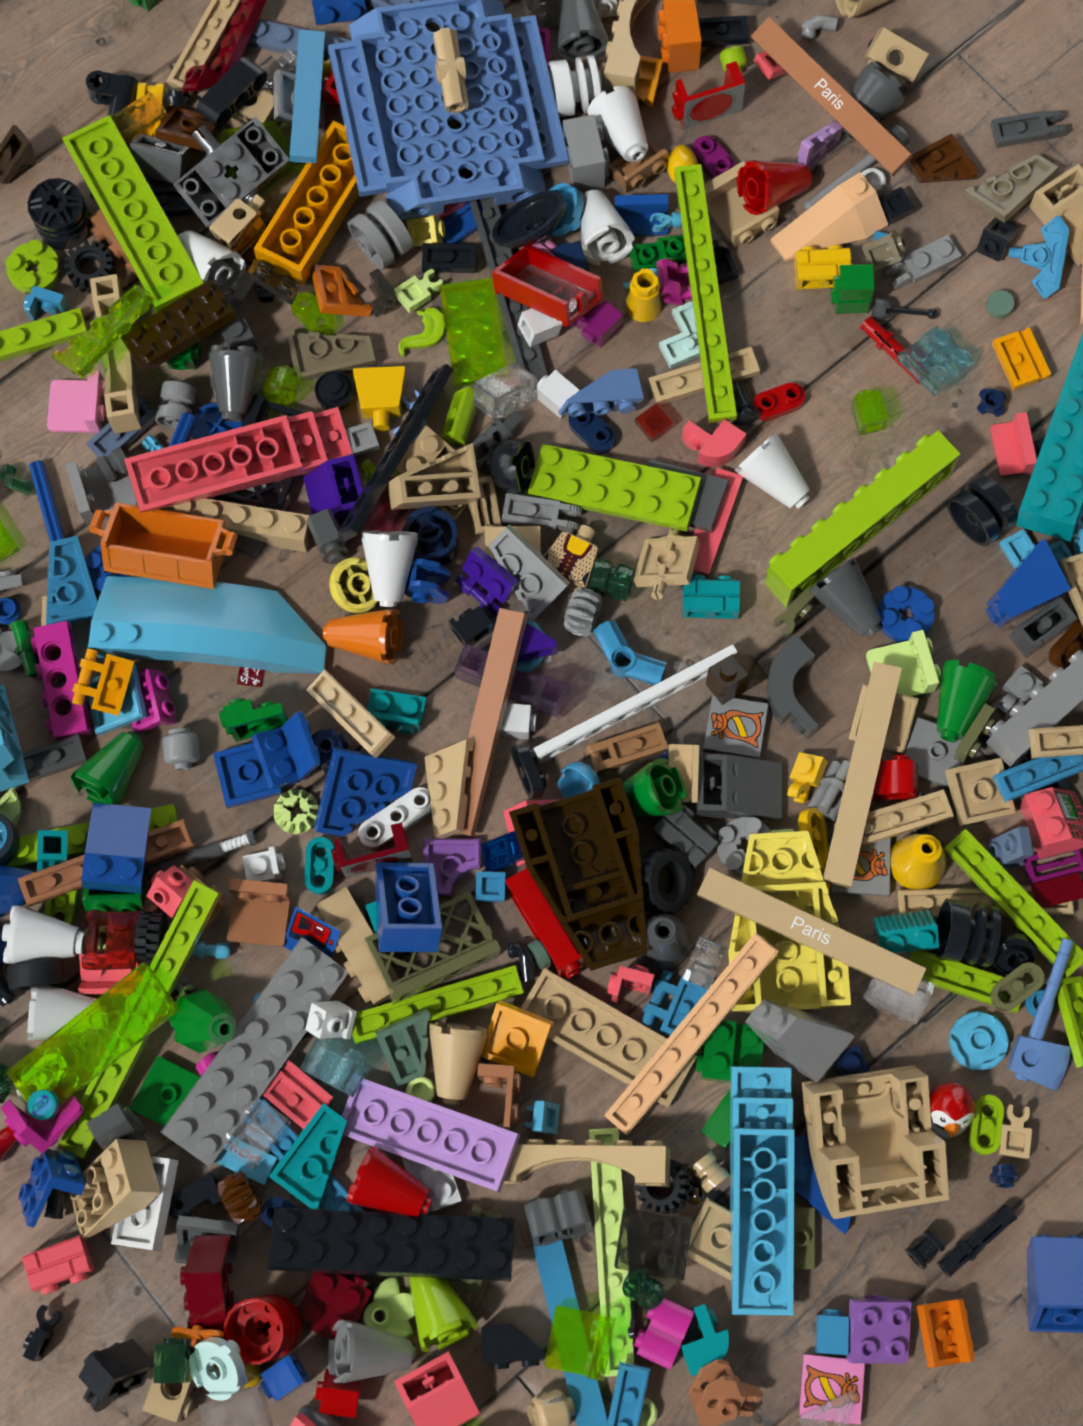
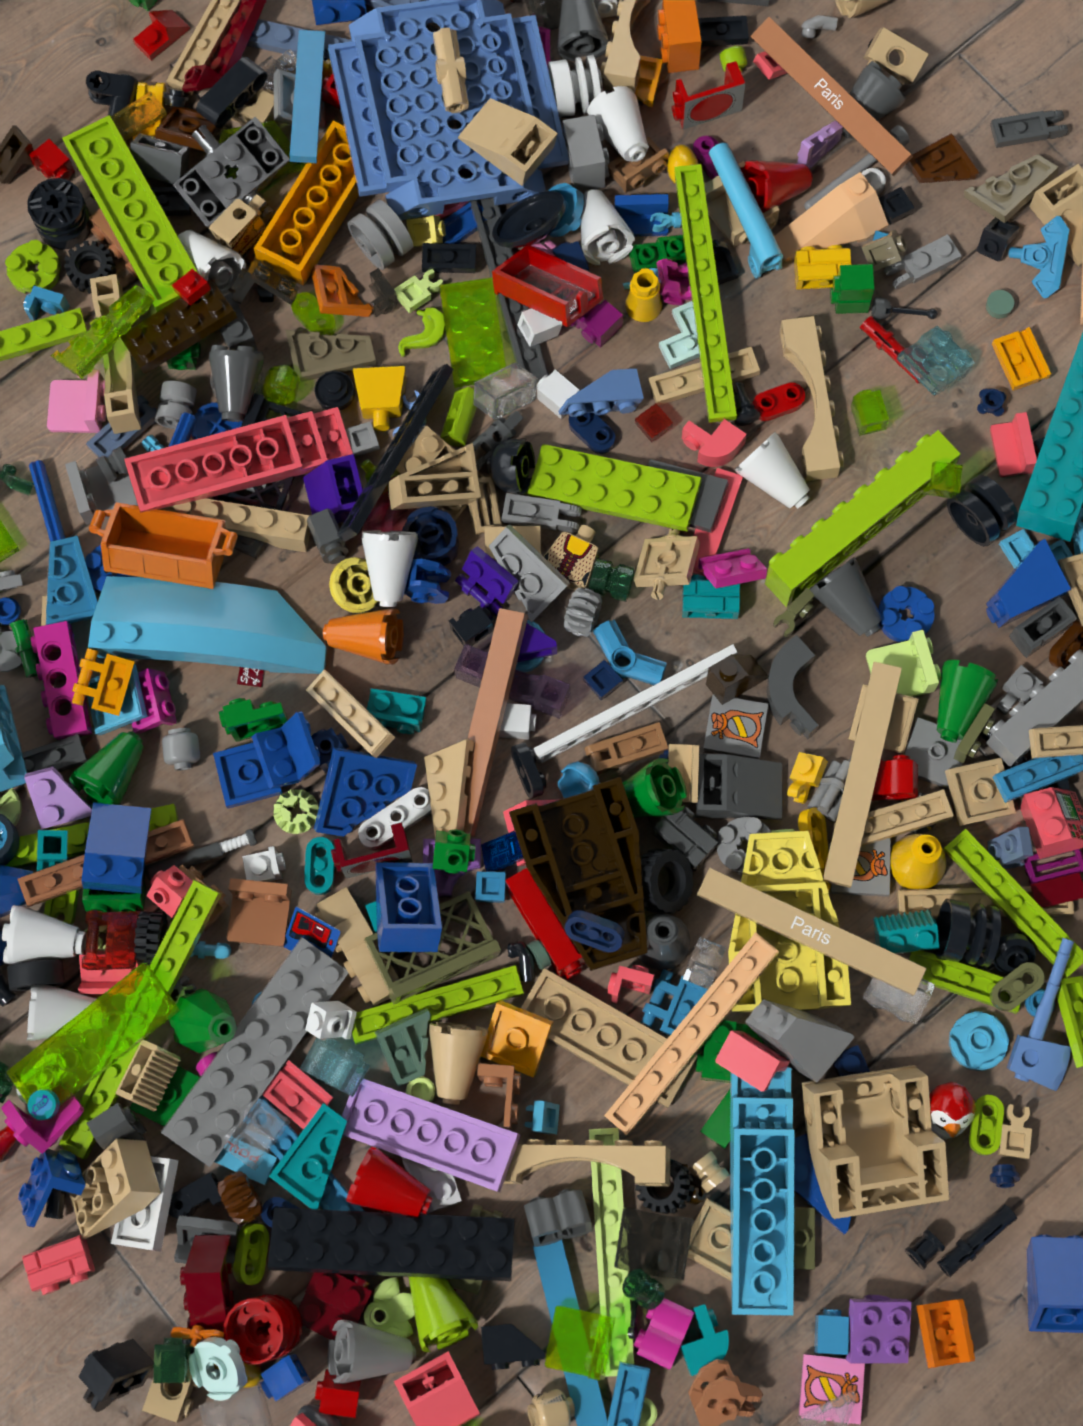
black plate [23,1305,62,1362] -> none
none -> lavender wing [24,767,92,829]
none -> red brick [29,139,75,180]
none -> tan brick [115,1039,181,1111]
none -> red slope [133,10,190,61]
none -> red plate [172,269,211,306]
none -> lime plate [233,1223,269,1285]
none -> green brick [432,829,476,874]
none -> tan slope [458,98,558,186]
none -> dark blue plate [565,911,625,952]
none -> dark blue plate [583,659,623,700]
none -> dark pink plate [698,548,767,588]
none -> medium azure axle [709,143,783,278]
none -> coral panel [715,1030,790,1092]
none -> tan arch [780,316,844,481]
none -> clear neon green panel [923,461,963,498]

